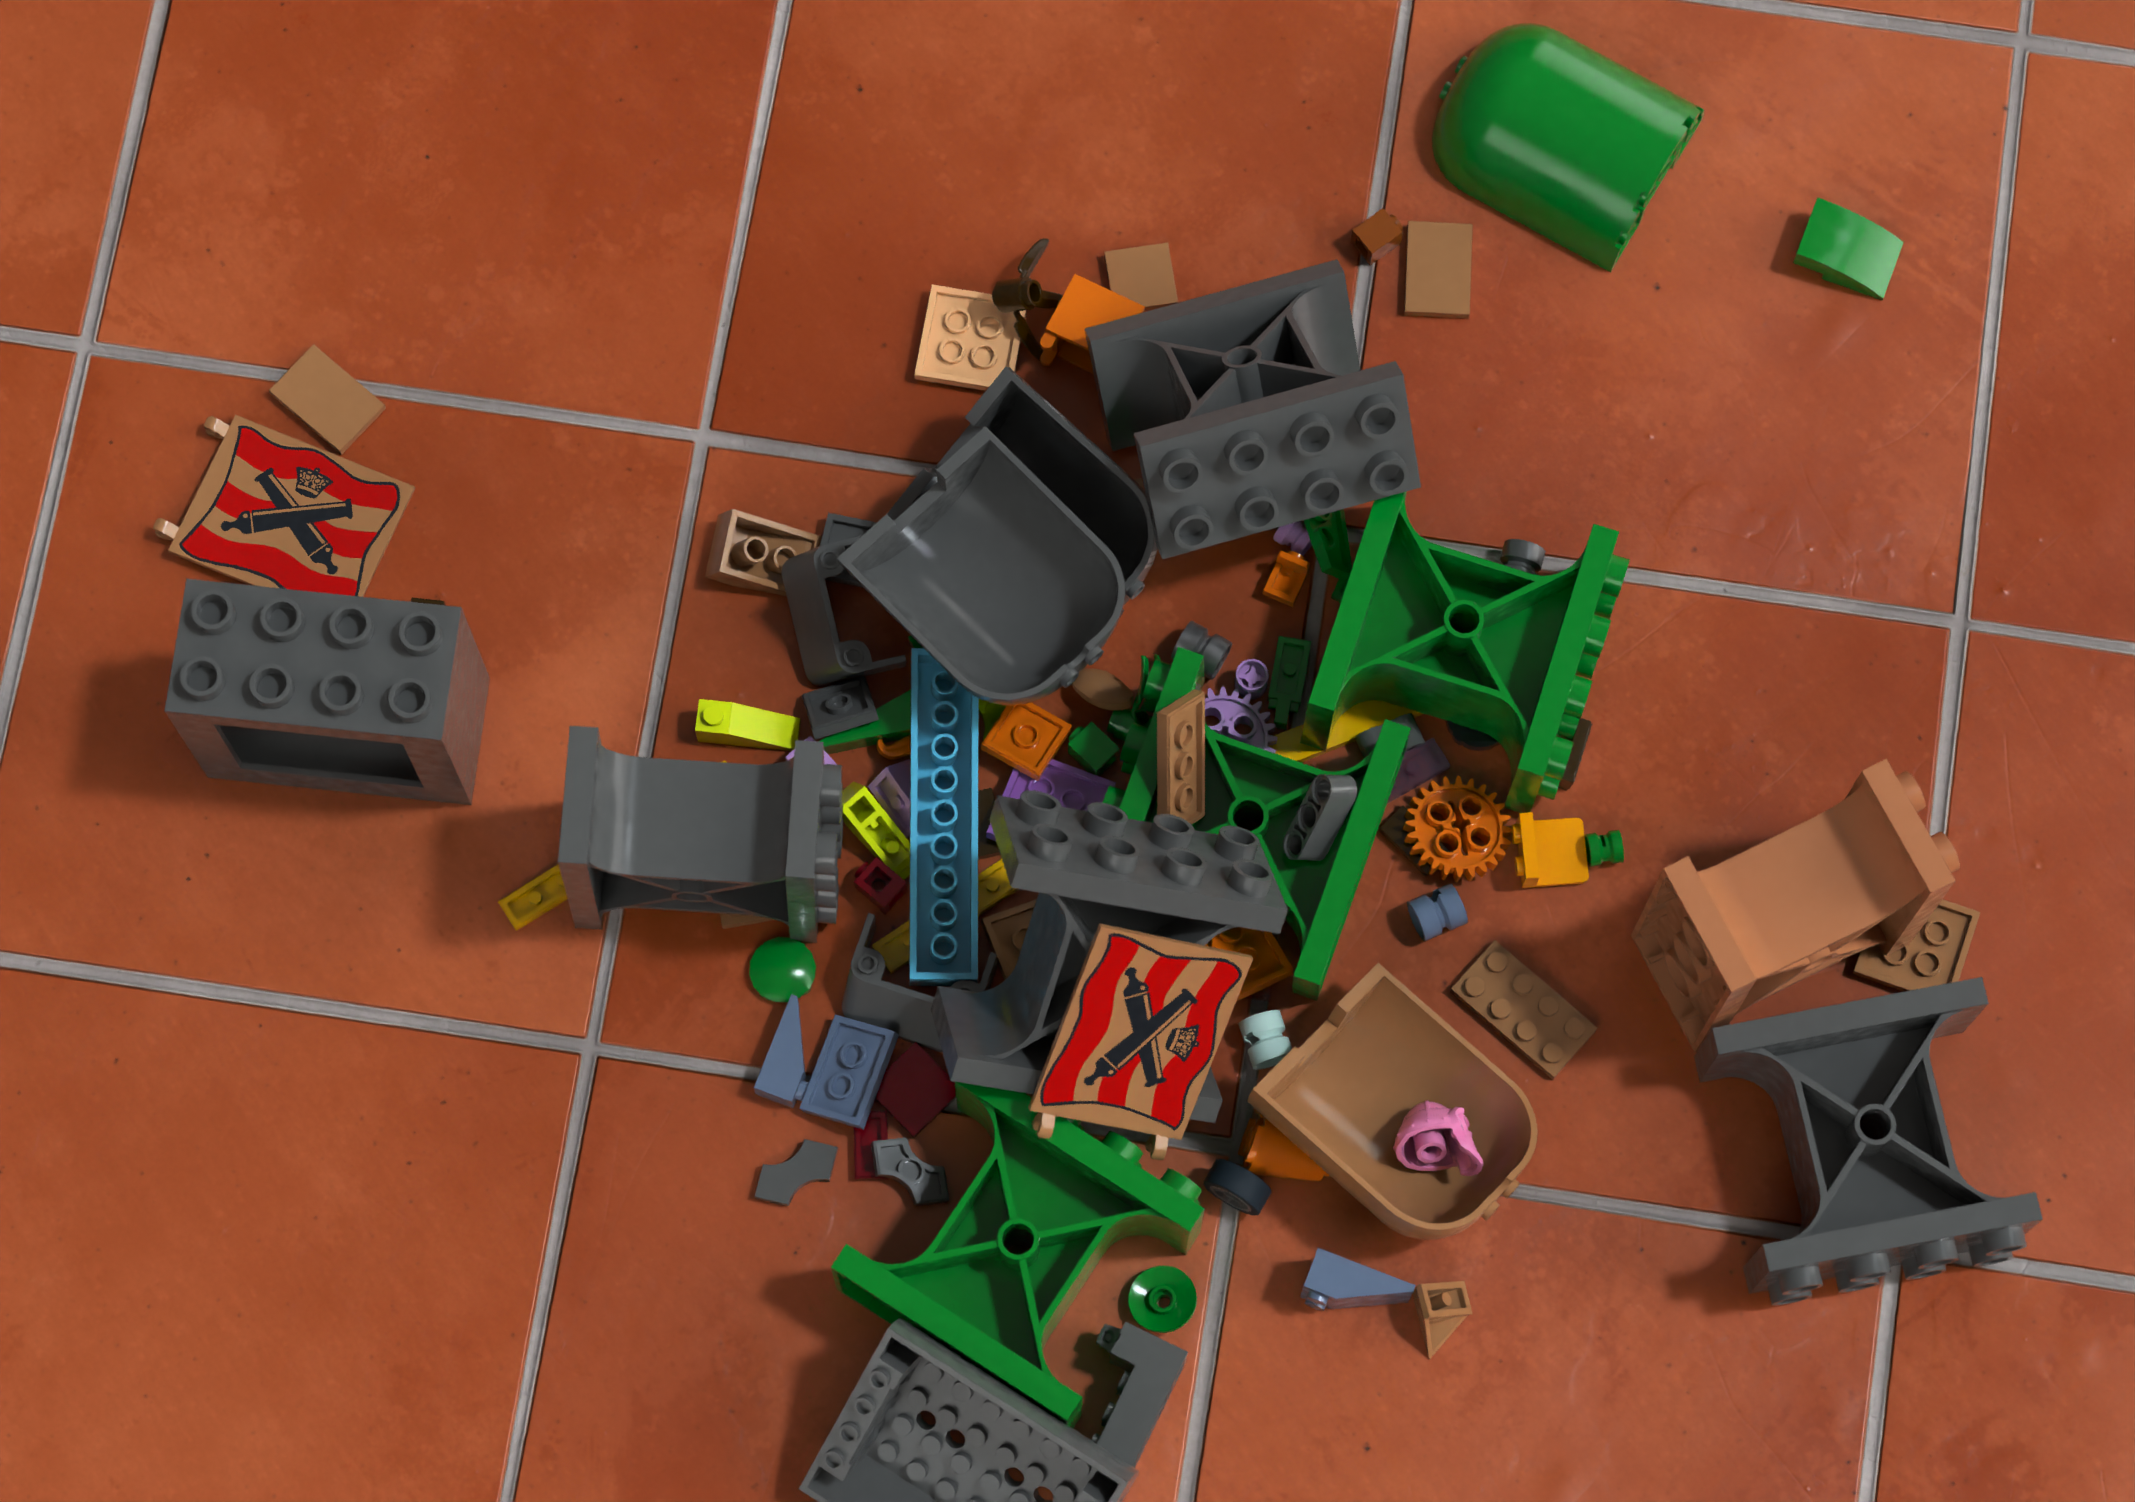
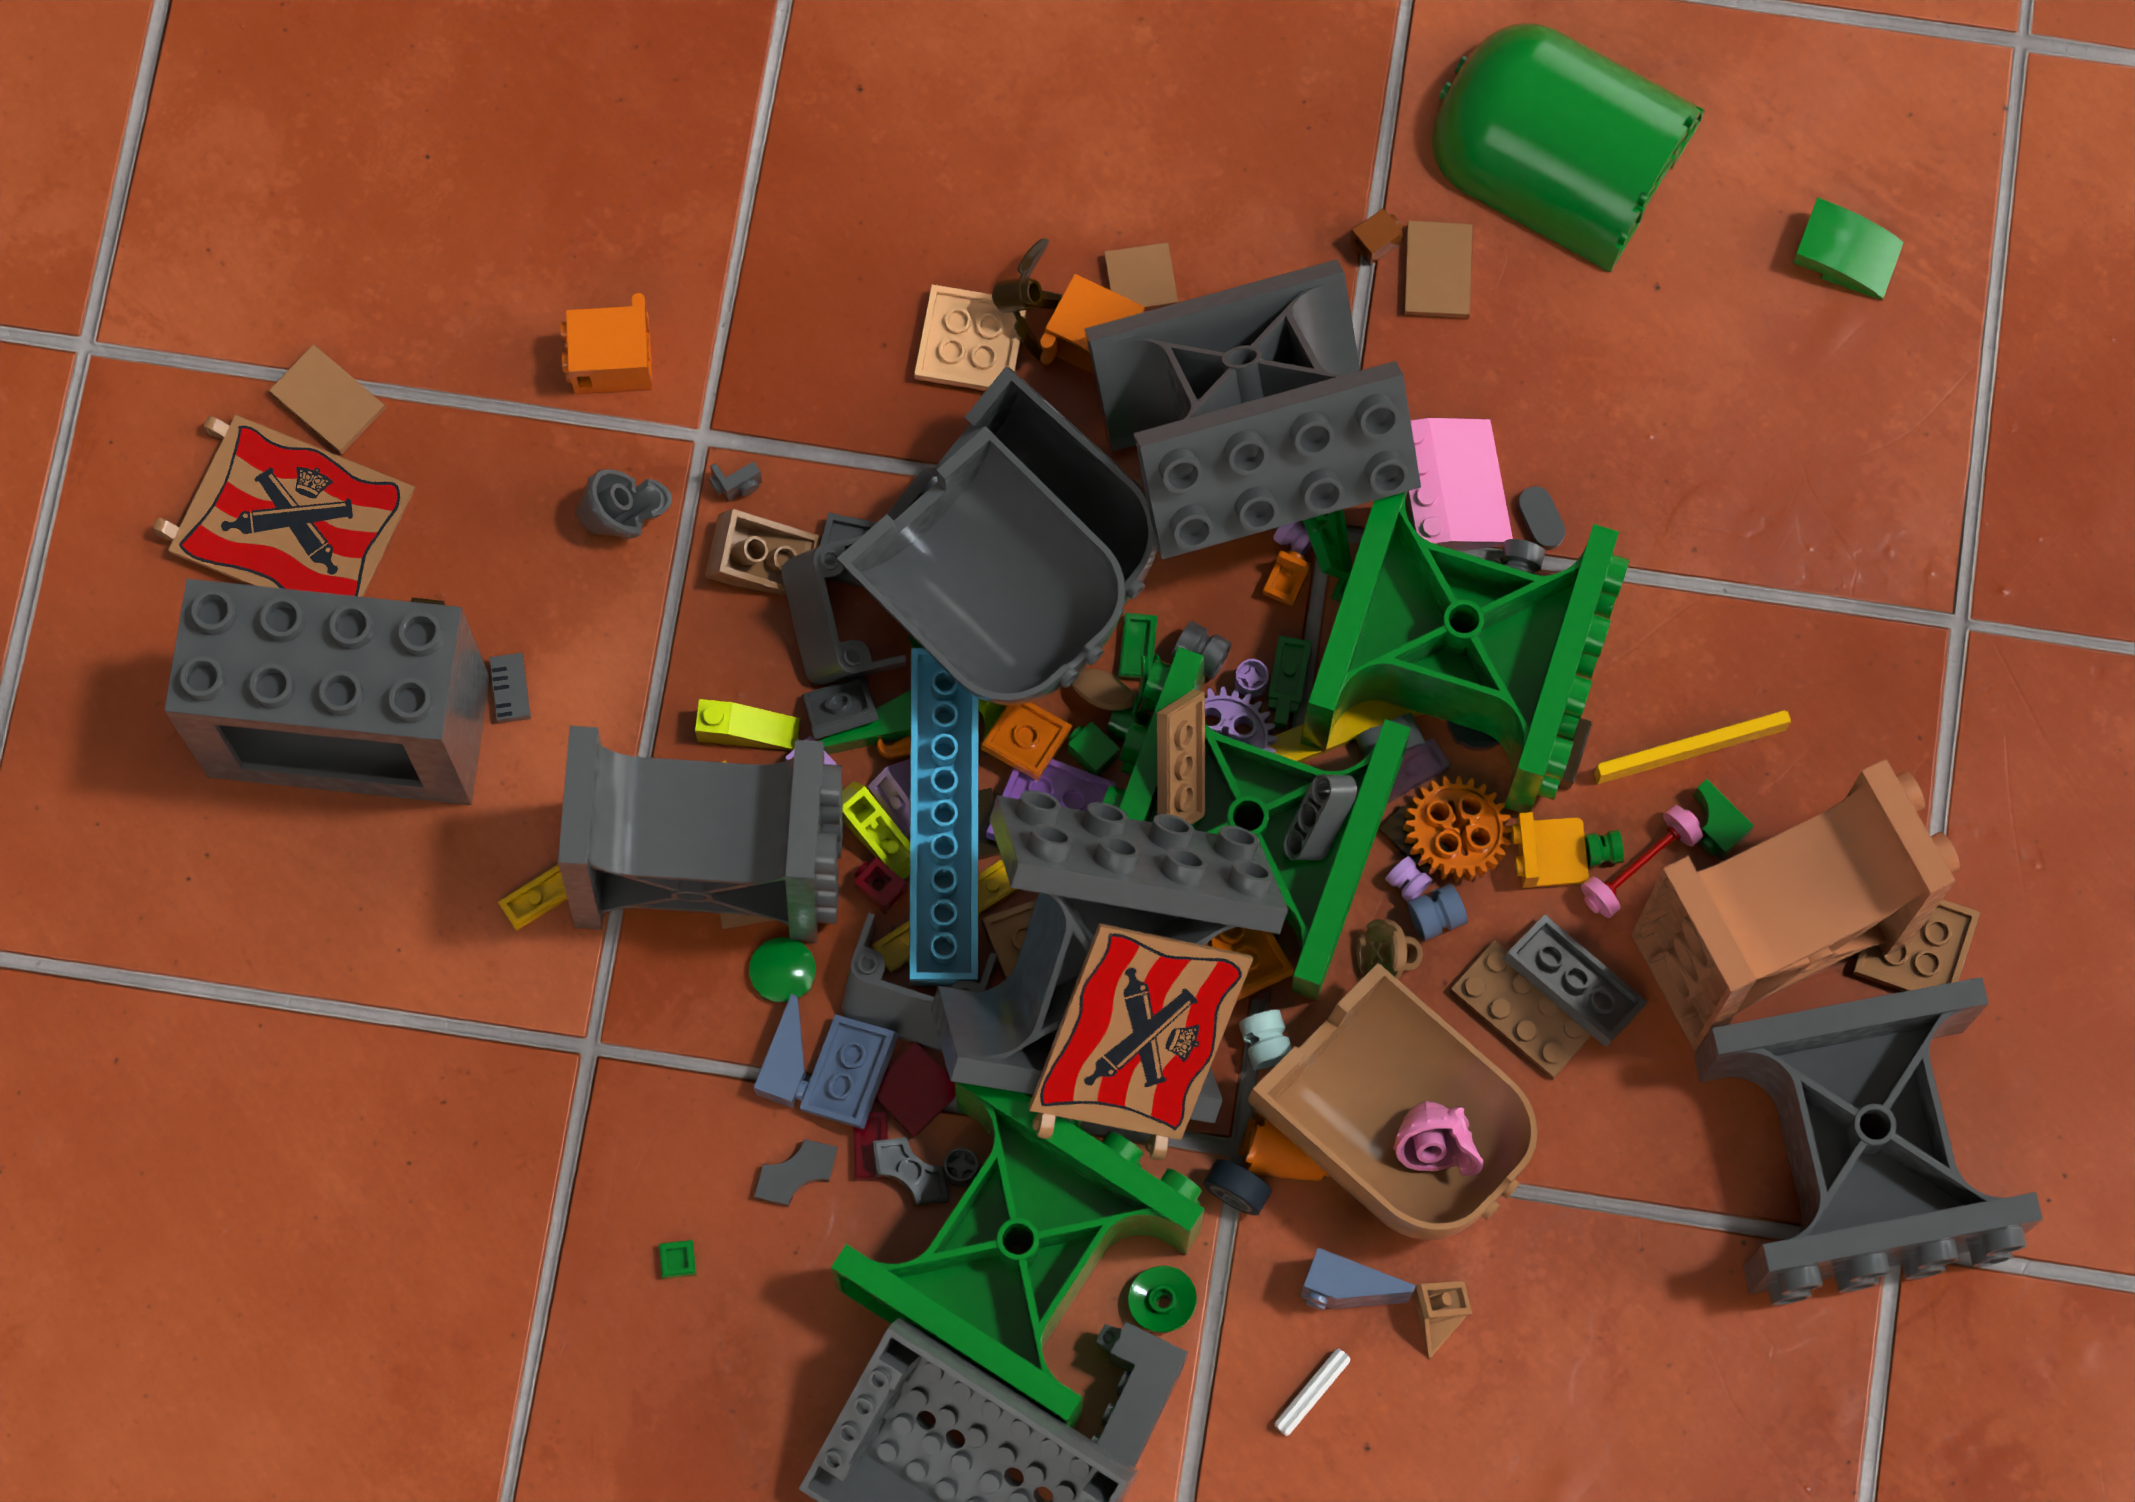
none -> dark grey tile [489,653,531,723]
none -> orange container [561,293,653,394]
none -> dark grey head [575,469,672,540]
none -> green tile [659,1240,697,1279]
none -> dark grey bracket [709,461,762,502]
none -> dark grey wheel [944,1148,978,1187]
none -> green tile [1119,613,1158,681]
none -> white axle [1274,1349,1350,1436]
none -> medium nougat tile [1357,919,1423,979]
none -> lavender wheel [1385,856,1432,901]
none -> bright pink slope [1405,418,1513,552]
none -> dark grey plate [1503,915,1647,1048]
none -> dark grey tile [1518,486,1566,550]
none -> bright pink axle [1581,805,1703,918]
none -> yellow tile [1594,710,1791,785]
none -> green arch [1693,779,1754,861]

